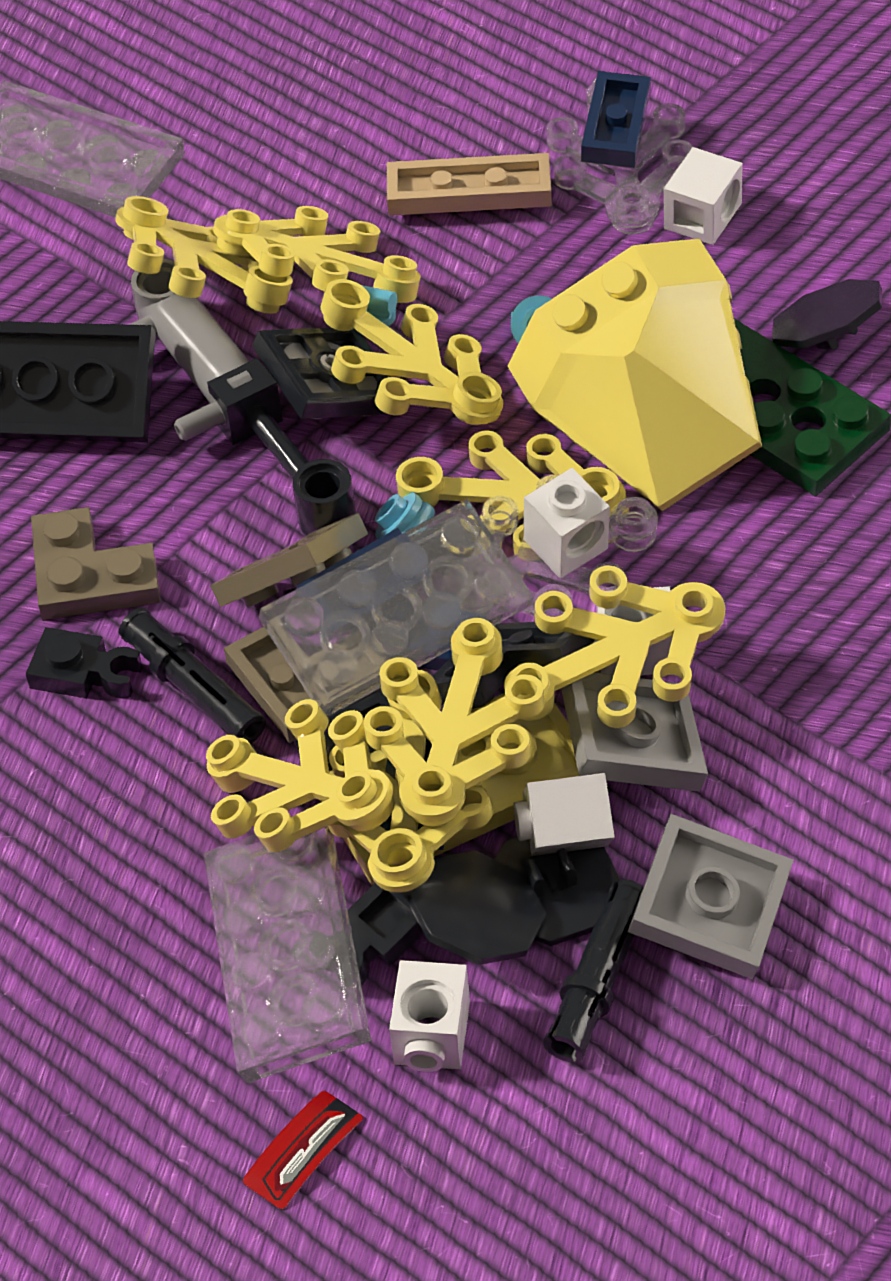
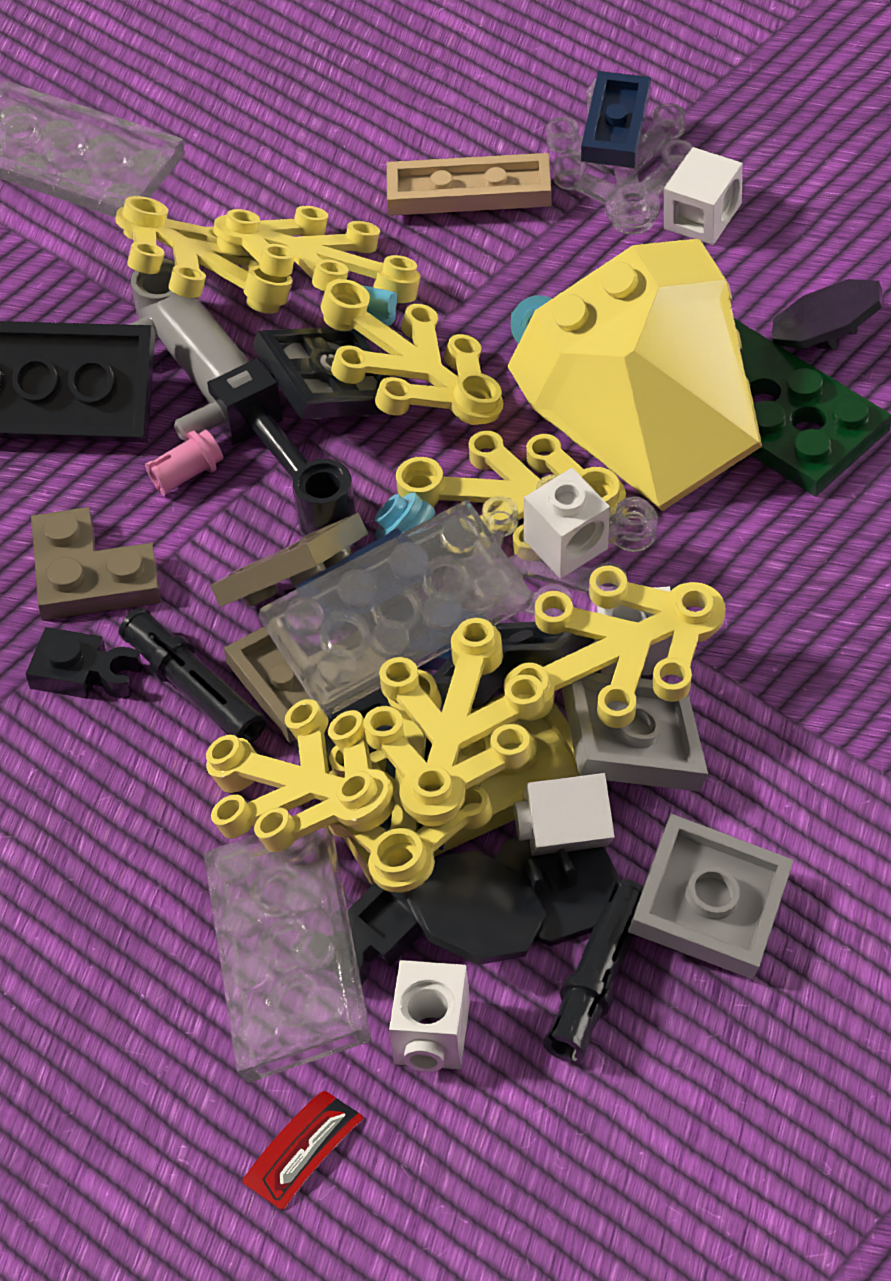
none -> bright pink pin [145,430,223,496]

